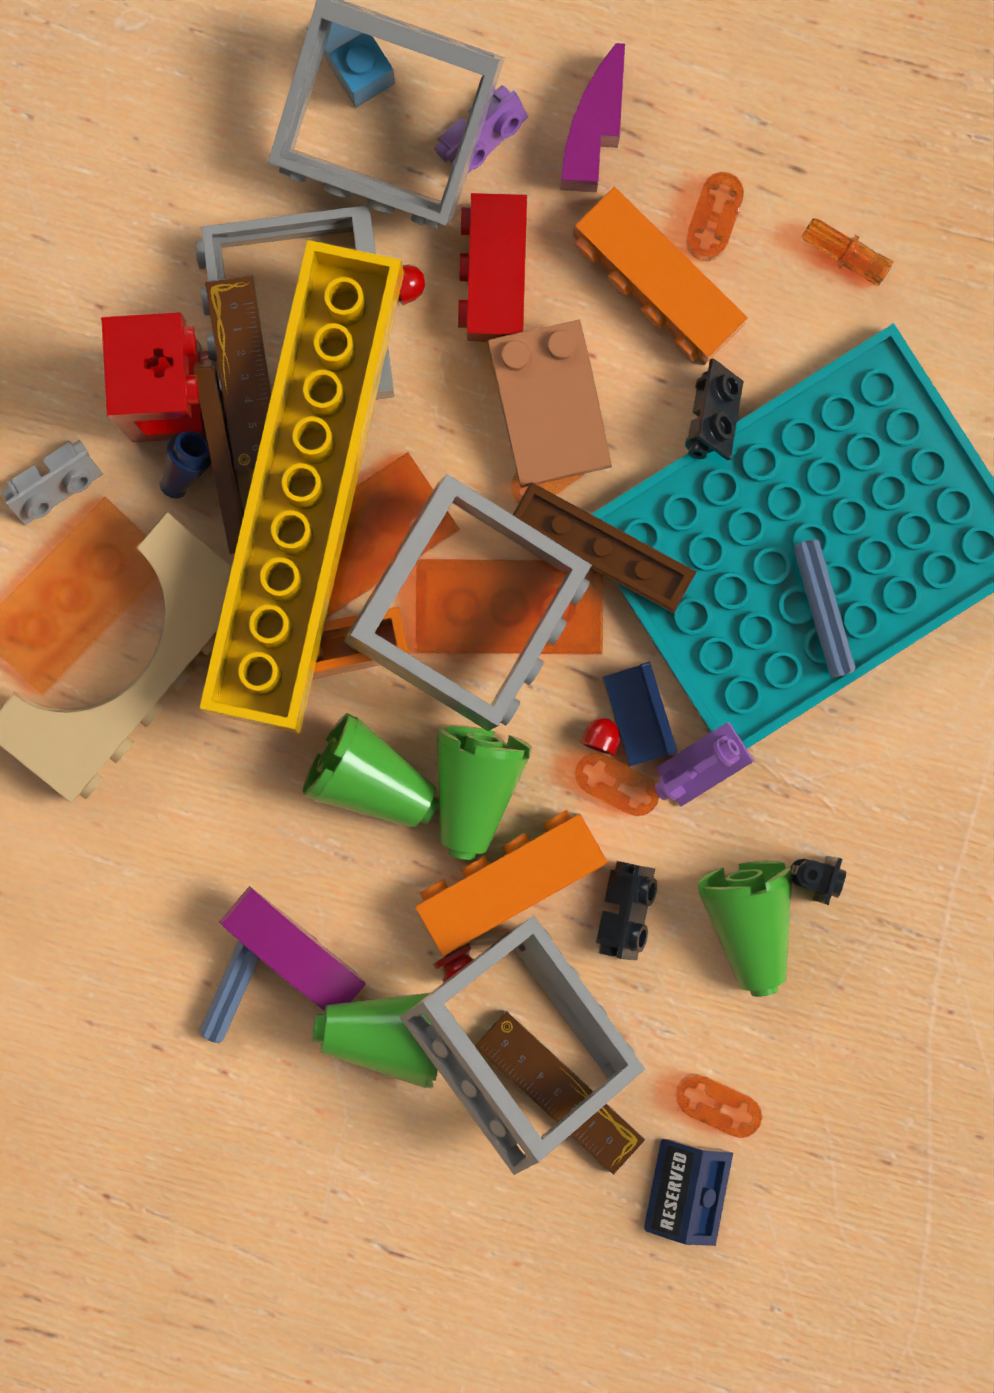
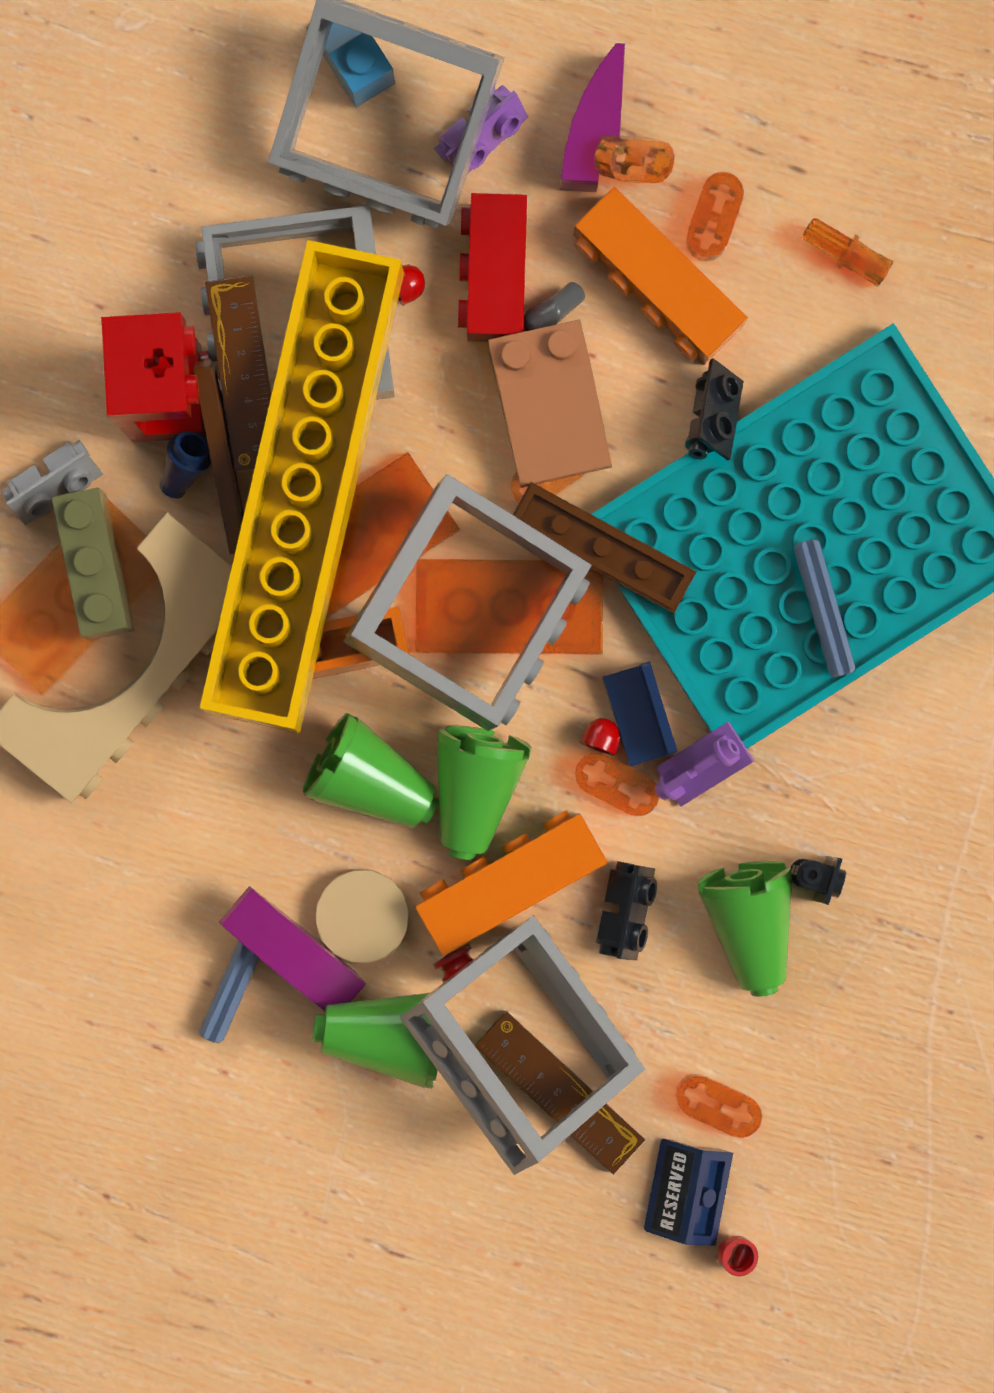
none -> olive brick [51,487,135,640]
none -> tan tile [315,869,409,963]
none -> dark grey arm [524,282,585,332]
none -> clear orange beam [595,135,675,184]
none -> red hinge [717,1236,759,1277]

